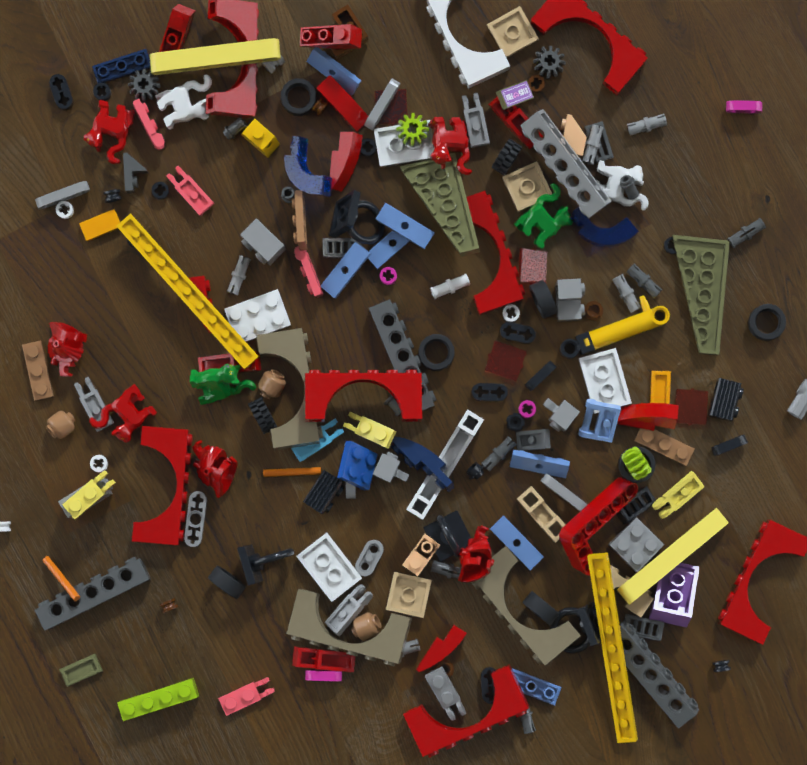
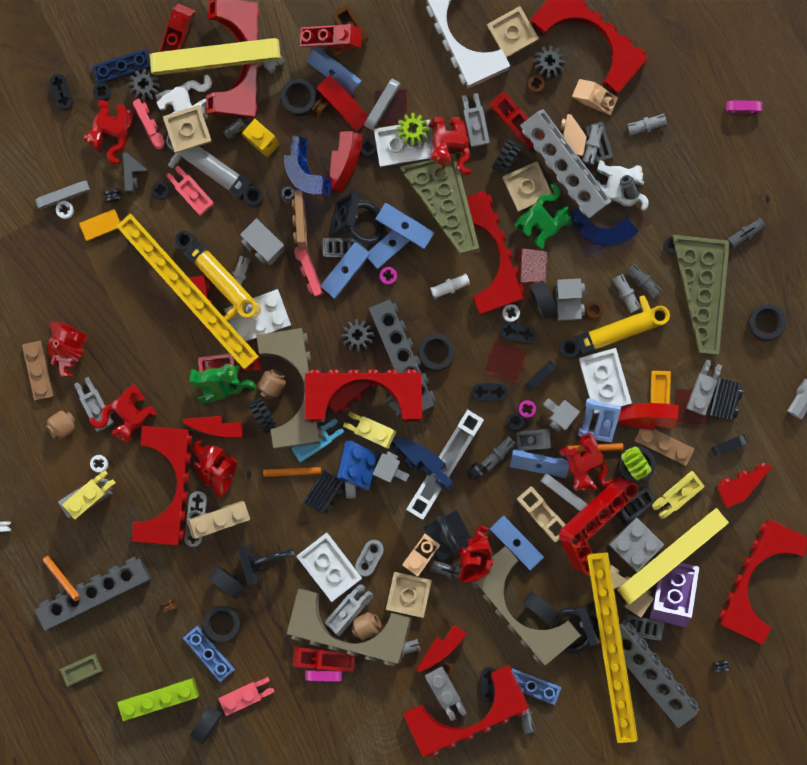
tile [496,80,534,110] -> none
none -> tan plate [163,105,212,154]
none -> light grey piece [166,134,264,207]
none -> yellow piece [174,230,261,321]
none -> red slope [183,416,244,438]
none -> medium blue tile [183,626,235,682]
none -> tan arch [187,501,250,539]
none -> black tyre [190,706,222,744]
none -> black tyre [204,606,241,642]
none -> red slope [329,382,377,414]
none -> dark grey gear [341,319,374,352]
none -> red animal [559,432,614,491]
none -> orange bar [565,443,623,453]
none -> light nougat slope [572,79,618,115]
none -> light grey hinge [686,360,722,416]
none -> red slope [716,462,772,508]

